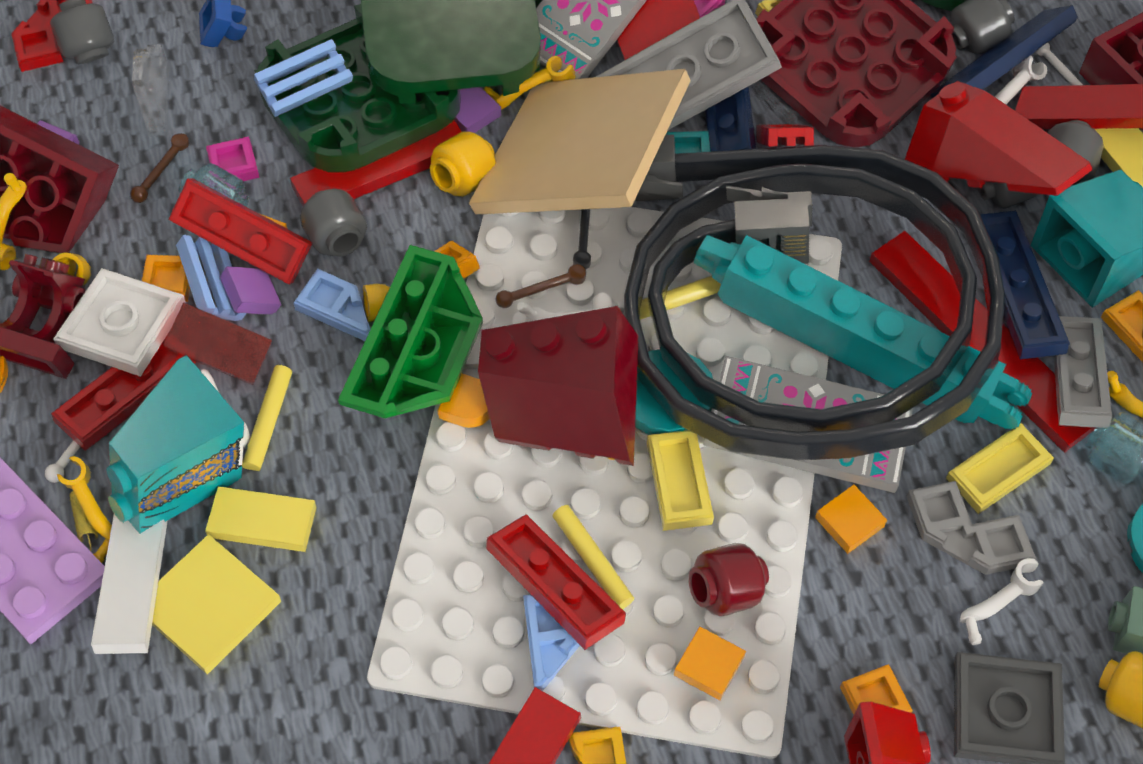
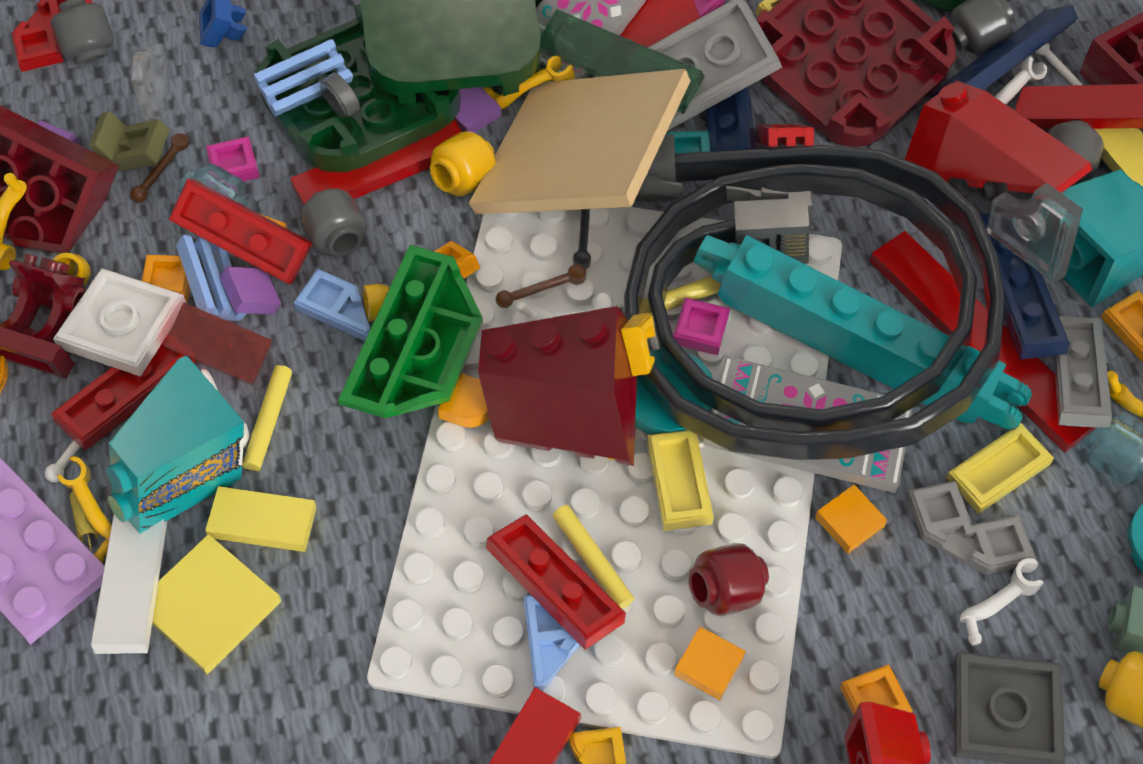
none -> olive bracket [89,111,170,172]
none -> dark grey tile [320,72,360,118]
none -> clear green tile [540,9,705,114]
none -> yellow tile [621,312,655,376]
none -> dark pink tile [674,298,730,355]
none -> clear tile [987,183,1083,283]

